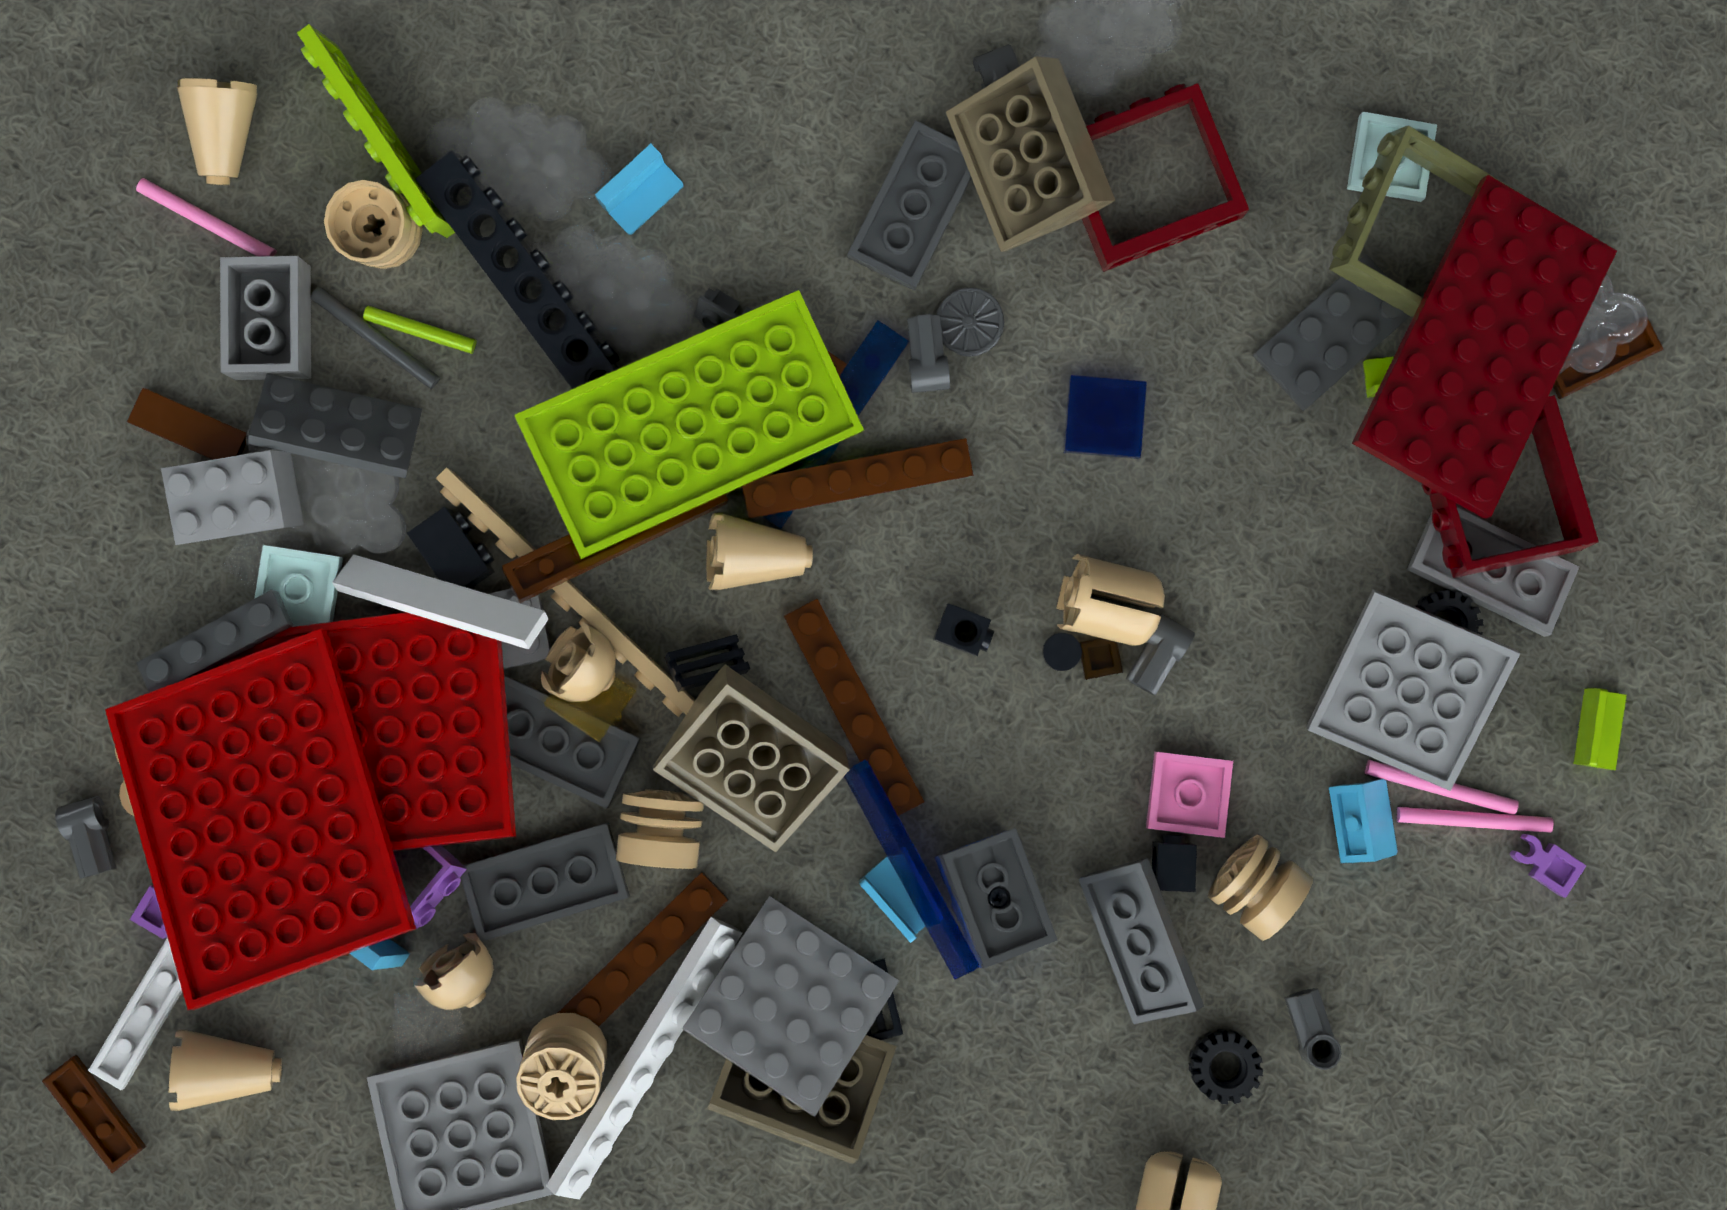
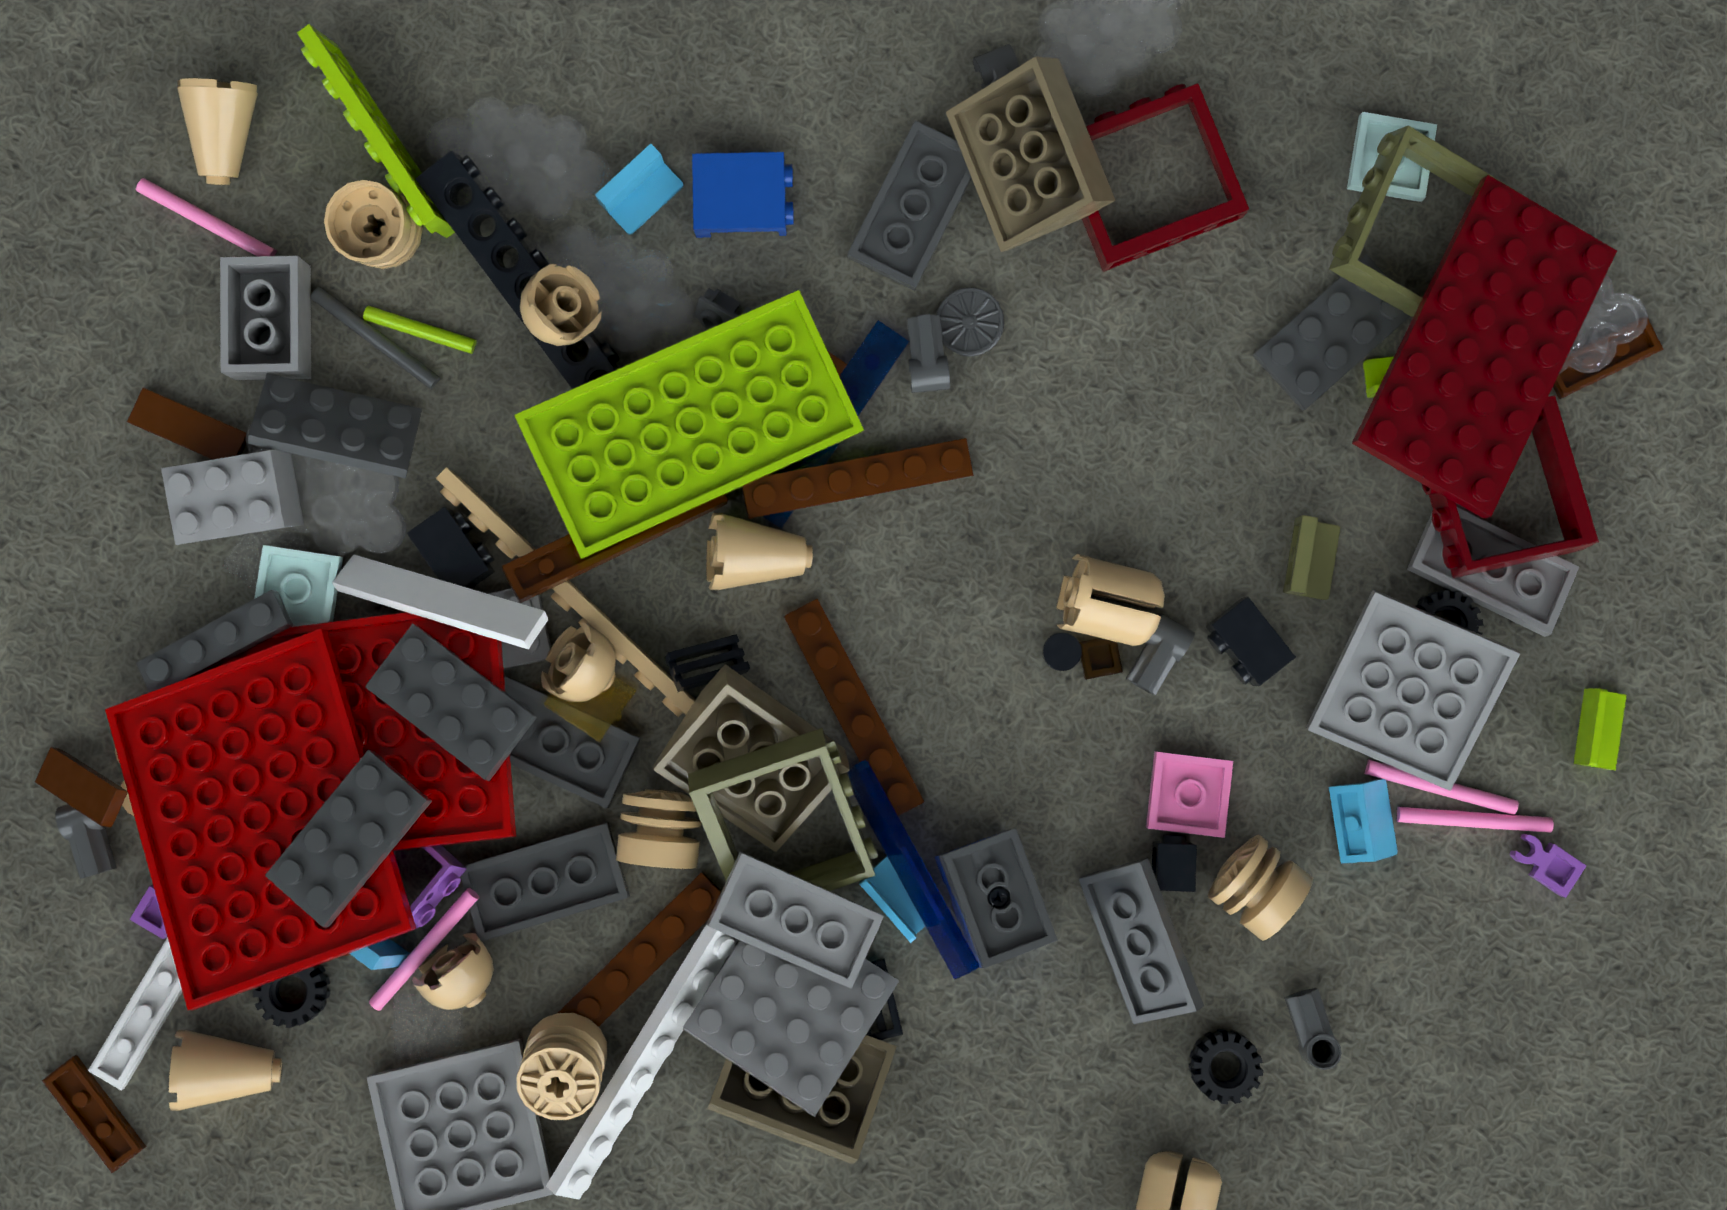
black brick [933,603,994,657] -> none
clear blue plate [1063,375,1147,459] -> none
none -> reddish brown tile [35,747,128,828]
none -> black tyre [253,965,330,1028]
none -> dark grey plate [265,750,432,927]
none -> dark grey plate [365,623,537,781]
none -> bright pink bar [369,888,479,1011]
none -> tan cylinder [520,264,602,346]
none -> olive window [688,728,878,891]
none -> blue panel [692,152,794,238]
none -> light grey plate [707,851,884,989]
none -> black brick [1206,597,1296,686]
none -> olive panel [1283,515,1340,600]

